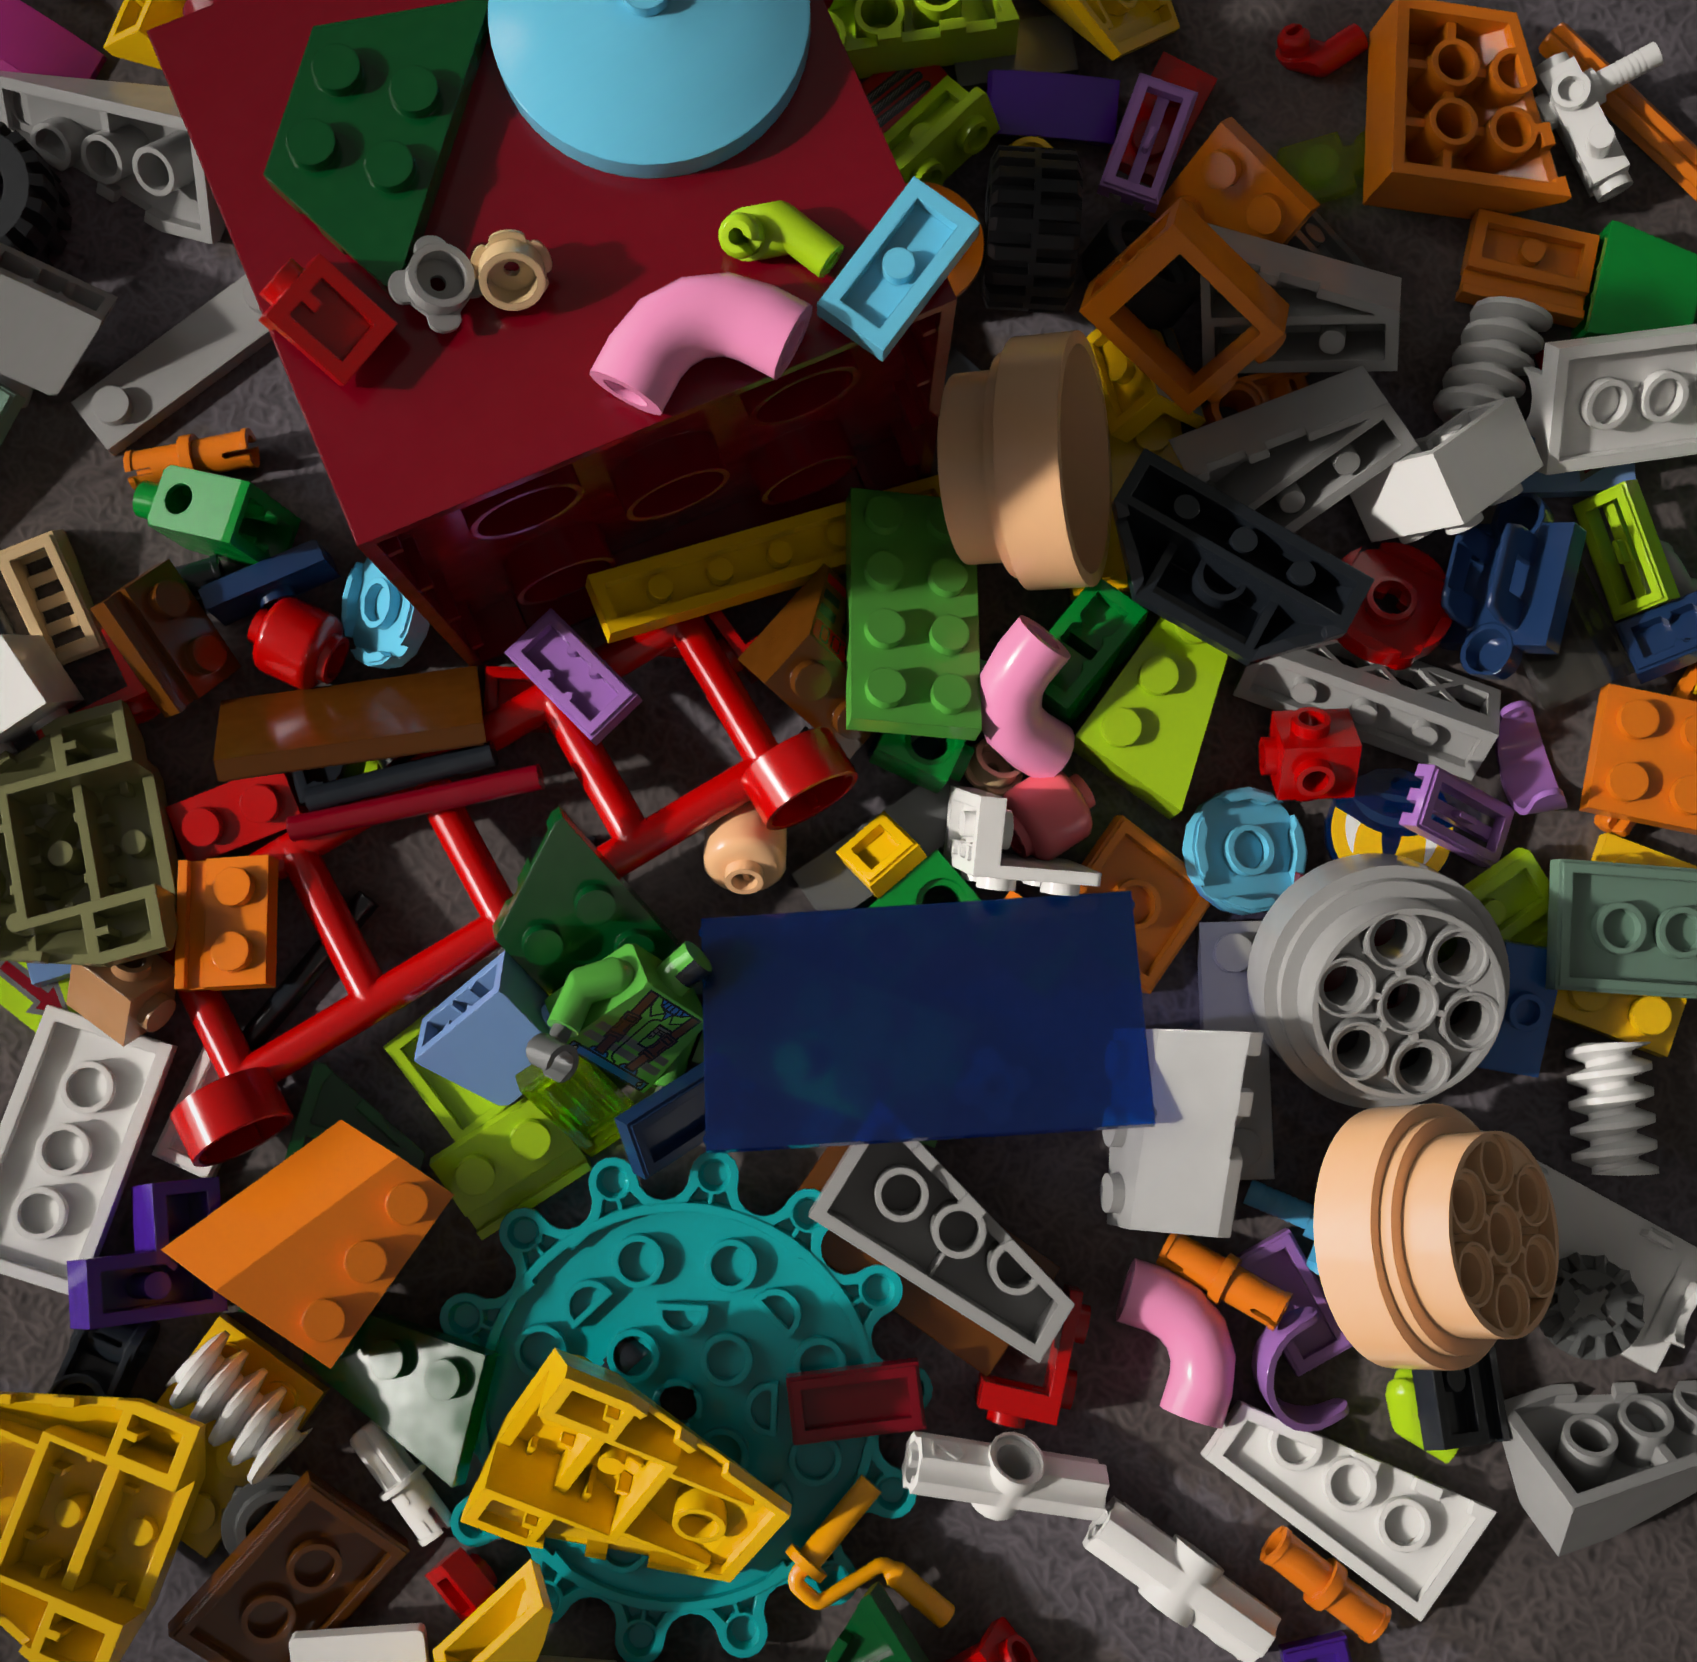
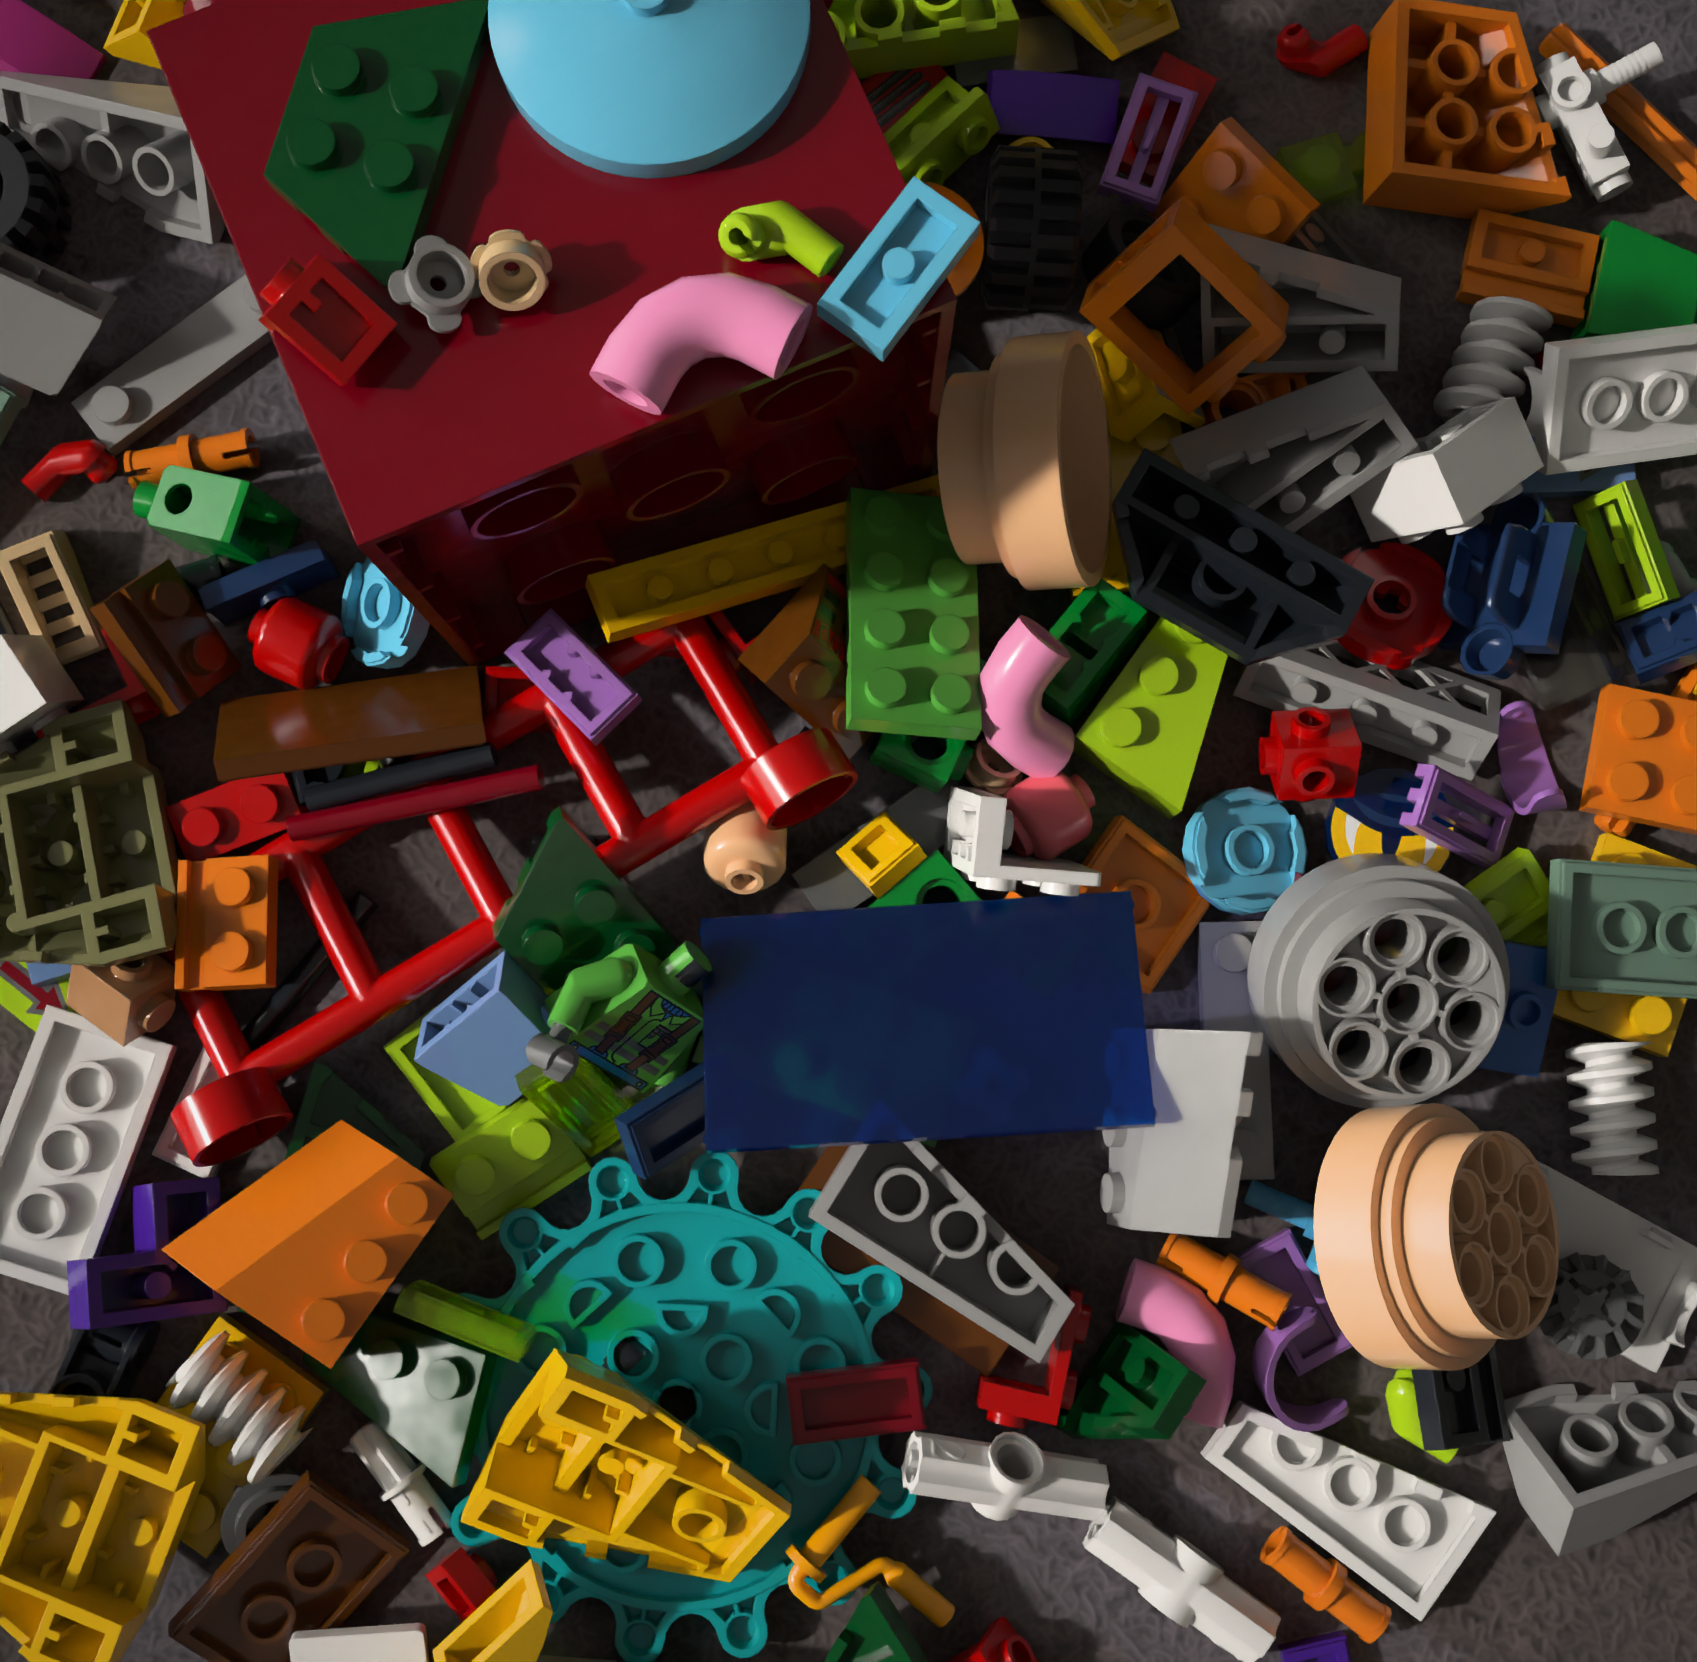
none -> red arm [21,439,118,502]
none -> clear neon green tile [393,1279,538,1363]
none -> dark green wing [1052,1321,1207,1439]

